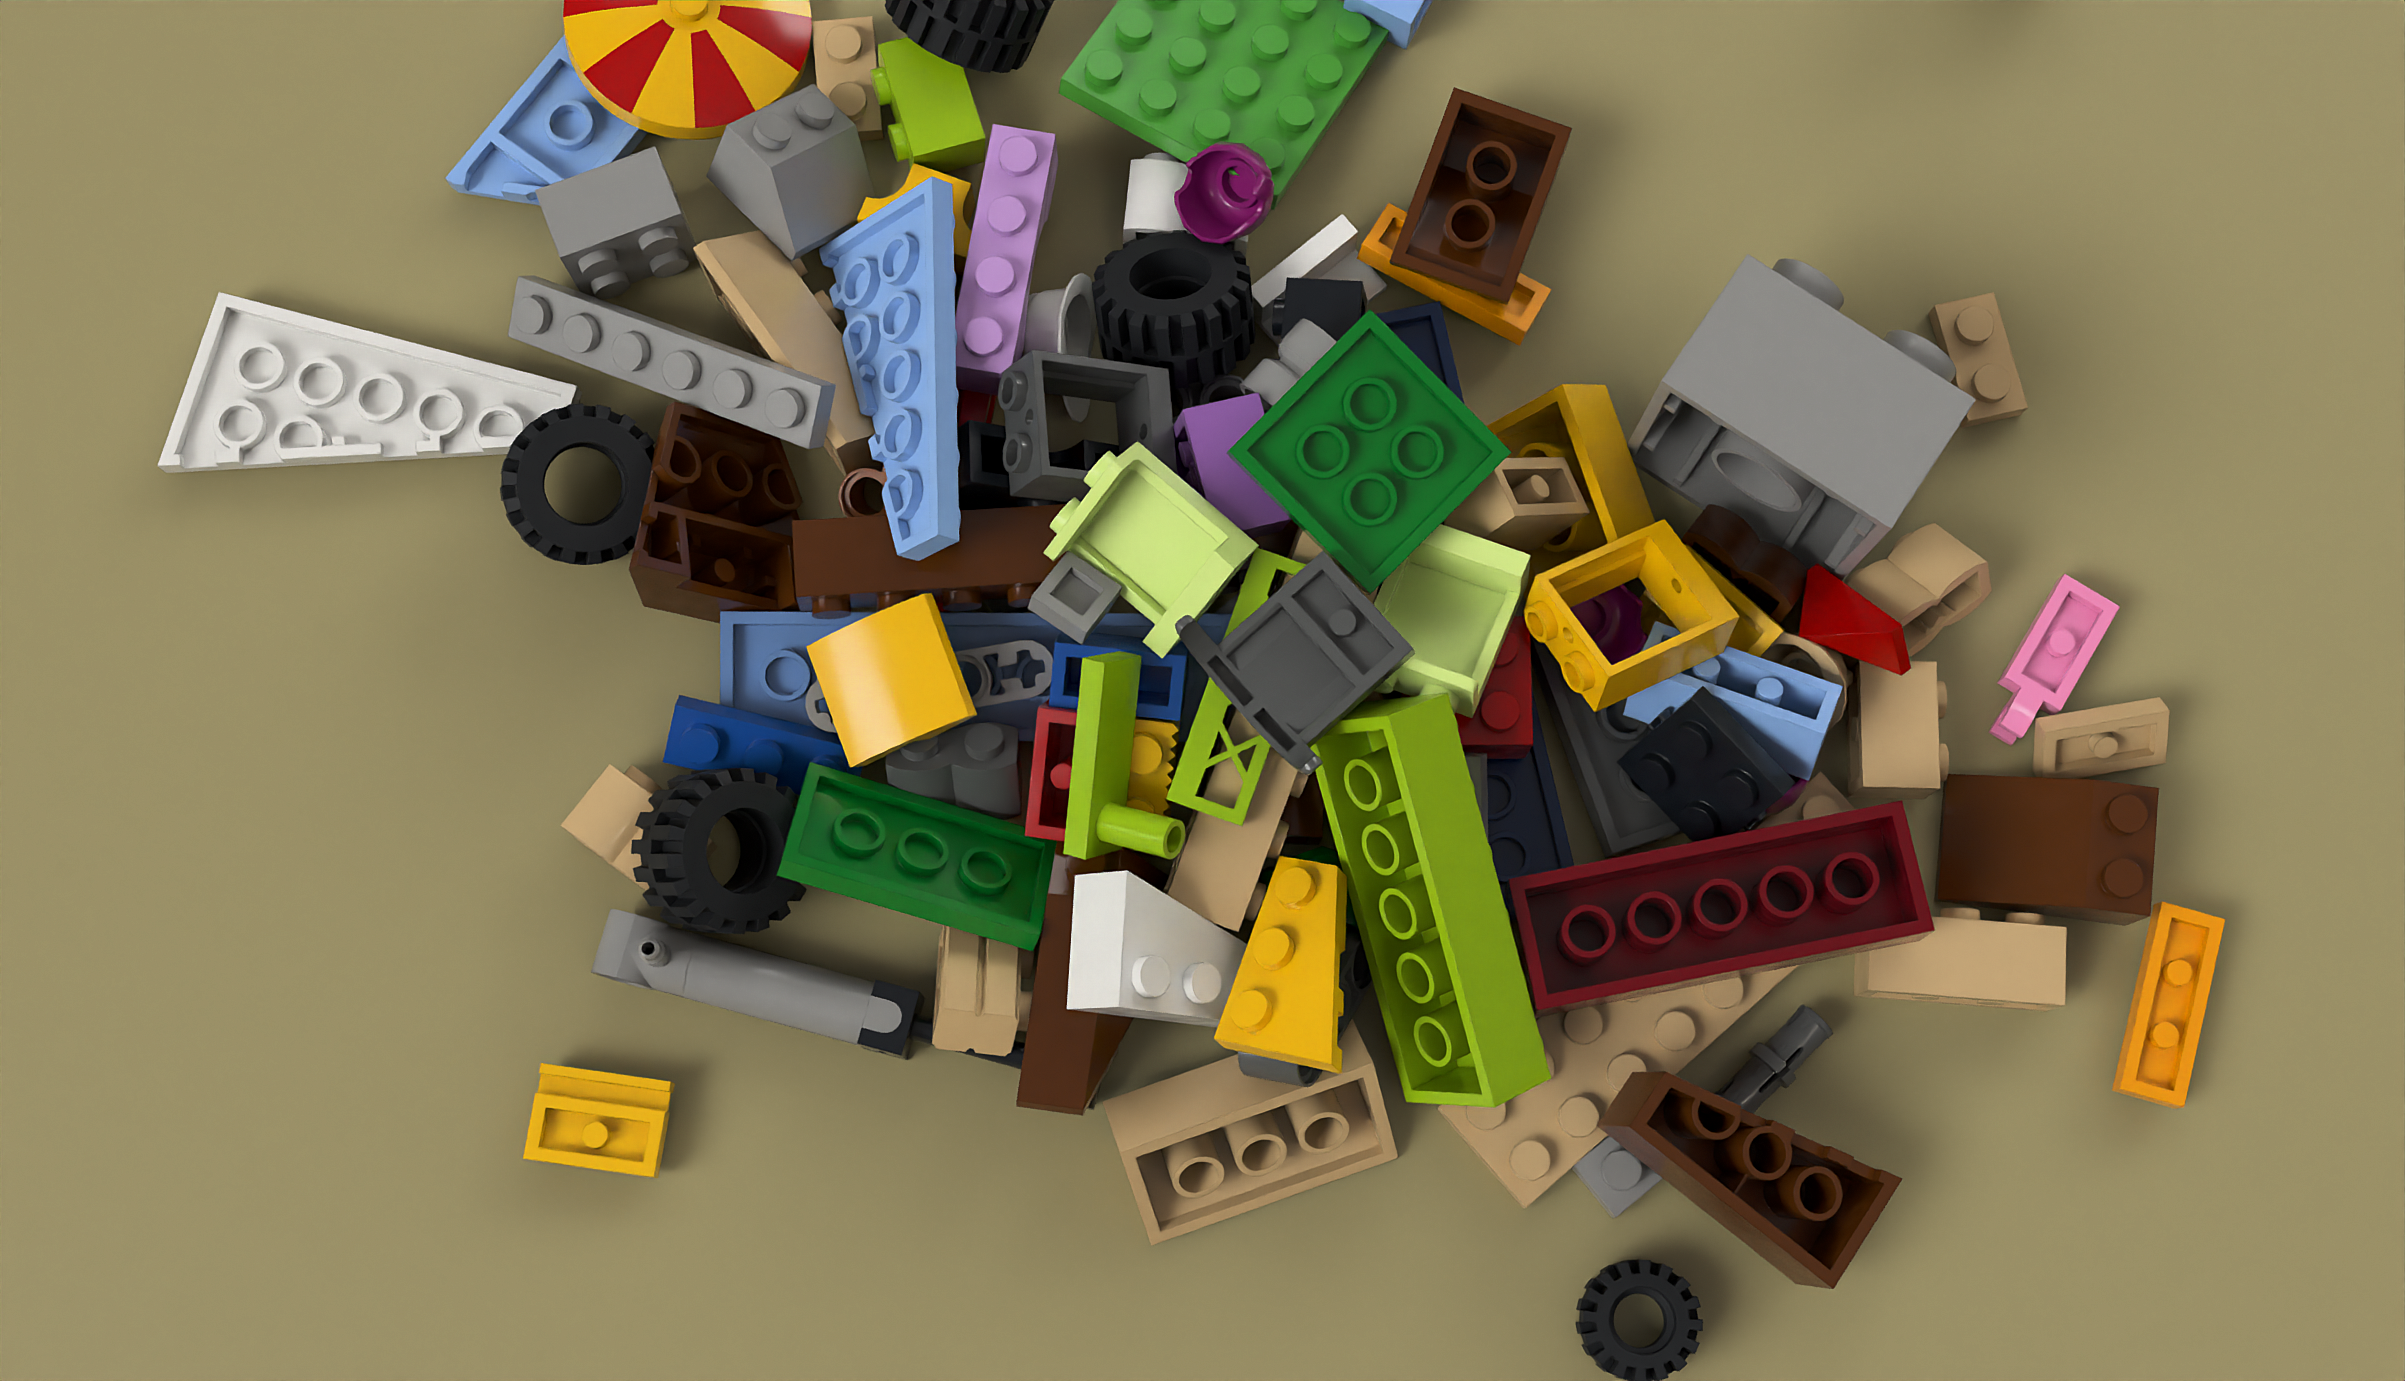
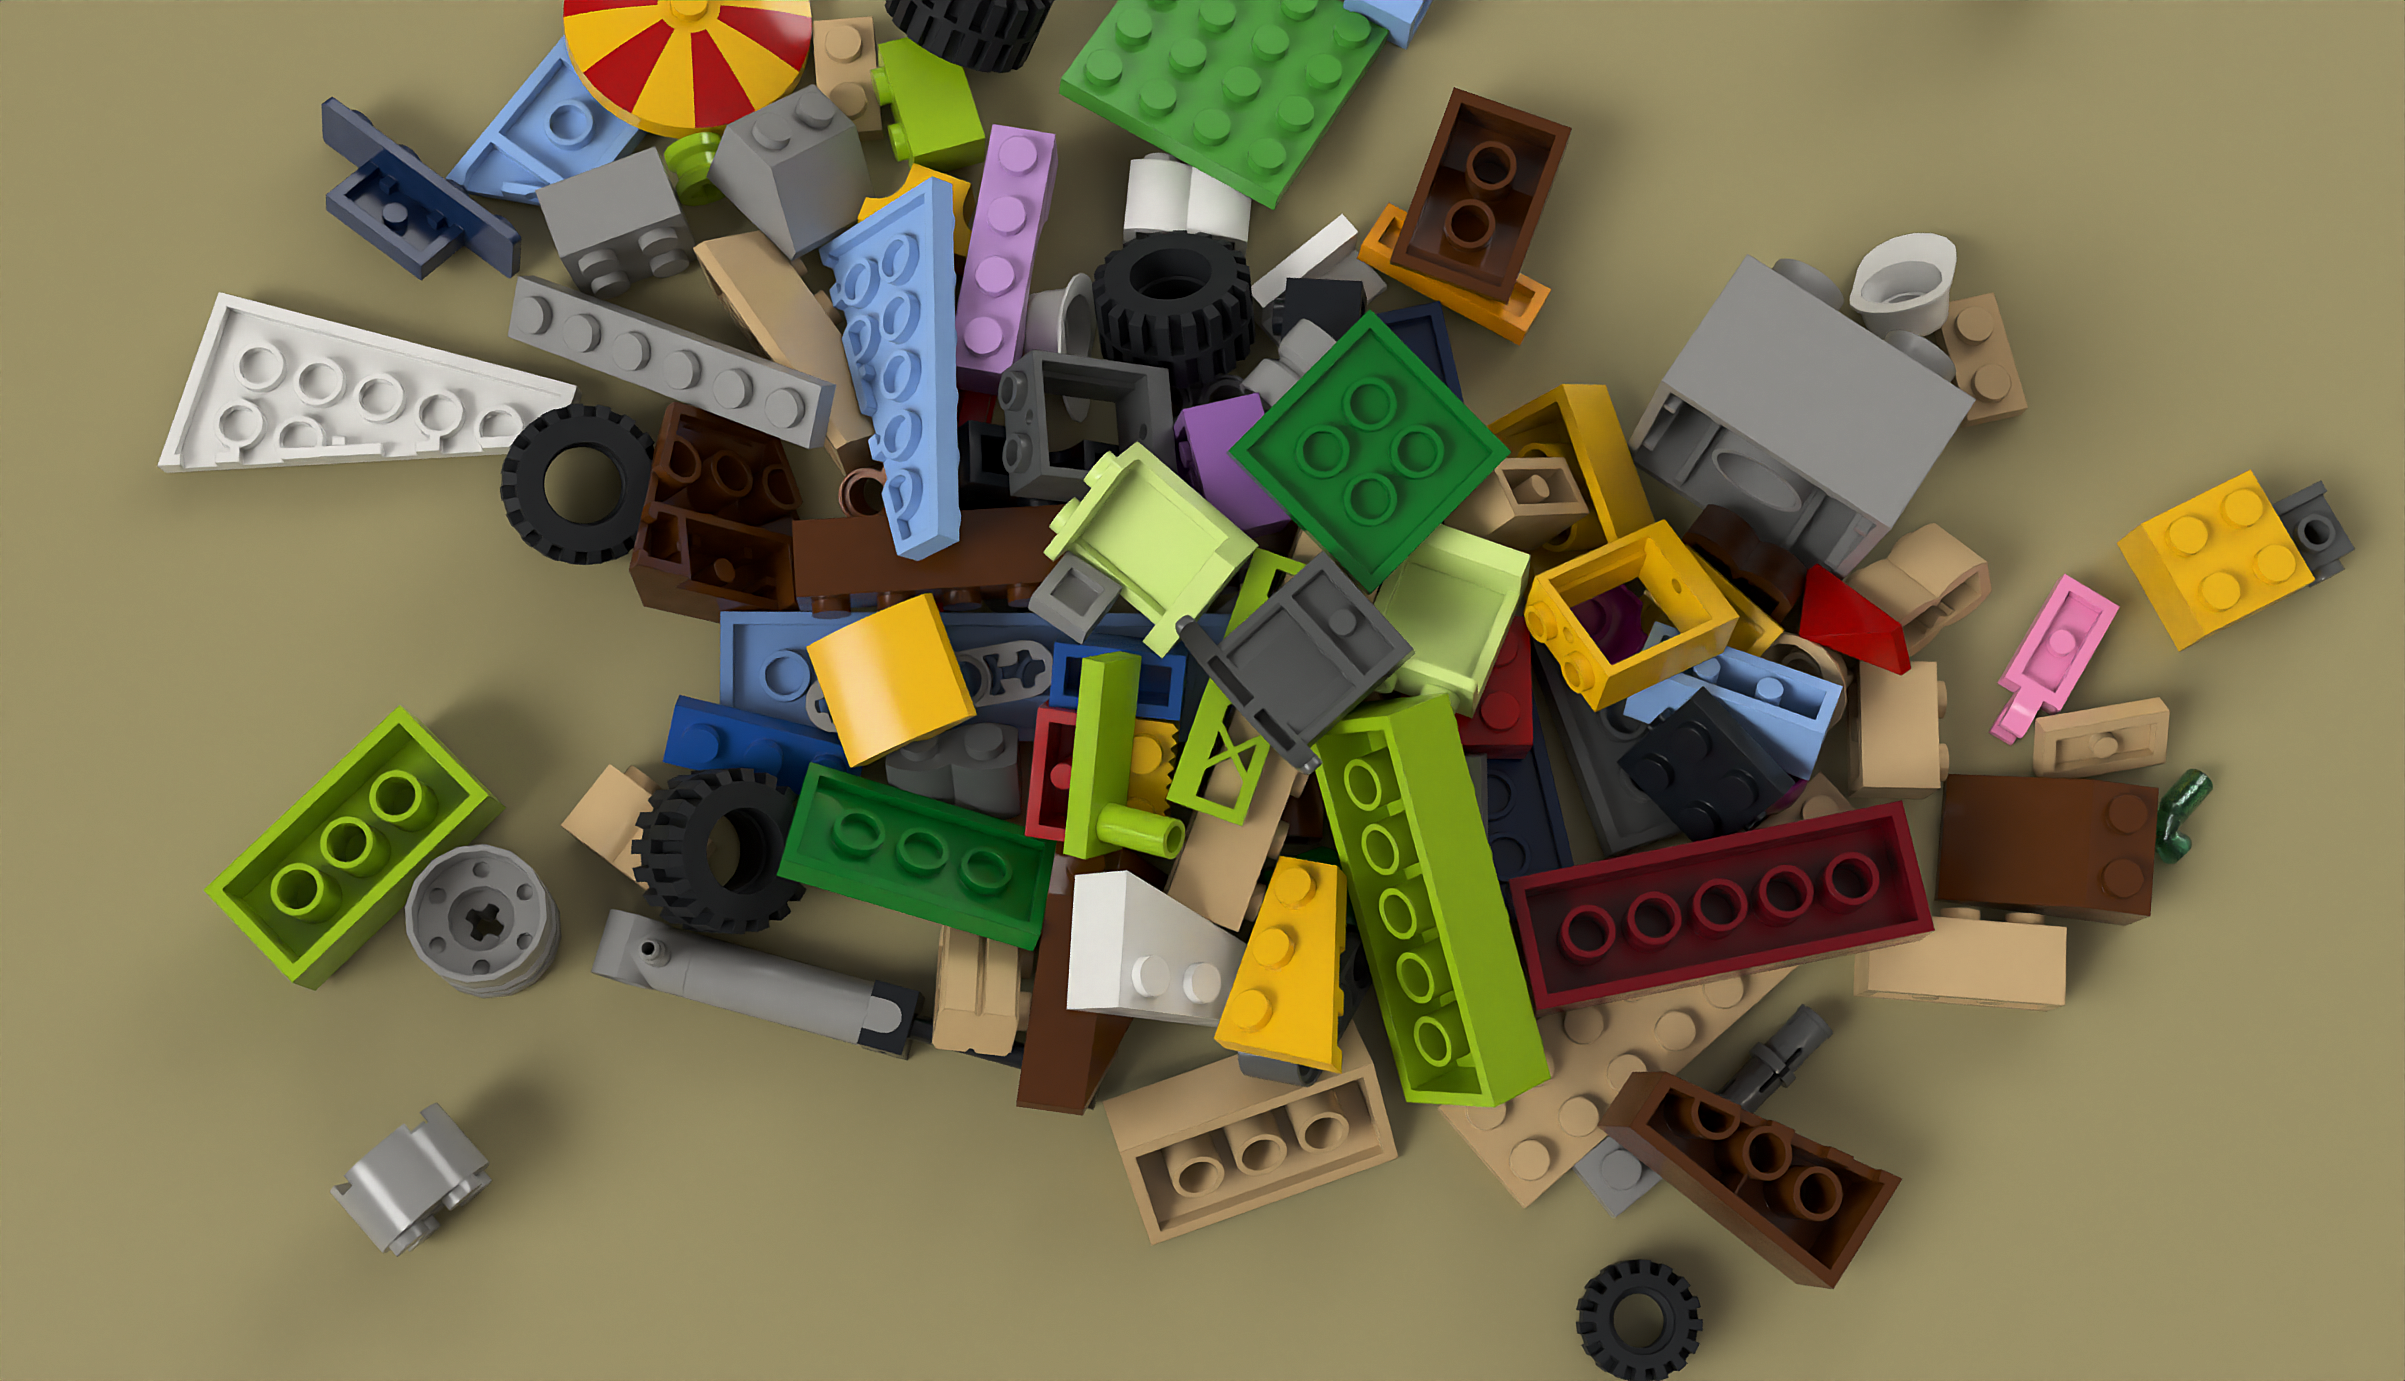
yellow plate [523,1063,675,1178] -> none
magenta hair [1174,141,1275,244] -> none
light orange plate [2112,901,2225,1109] -> none
none -> lime brick [203,705,506,991]
none -> dark blue bracket [321,97,522,281]
none -> light grey brick [330,1103,493,1257]
none -> light grey wheel [405,844,562,999]
none -> lime wheel [664,132,726,206]
none -> white piece [1850,233,1957,340]
none -> yellow brick [2117,469,2315,652]
none -> clear green arm [2155,769,2213,864]
none -> dark grey brick [2272,480,2355,588]

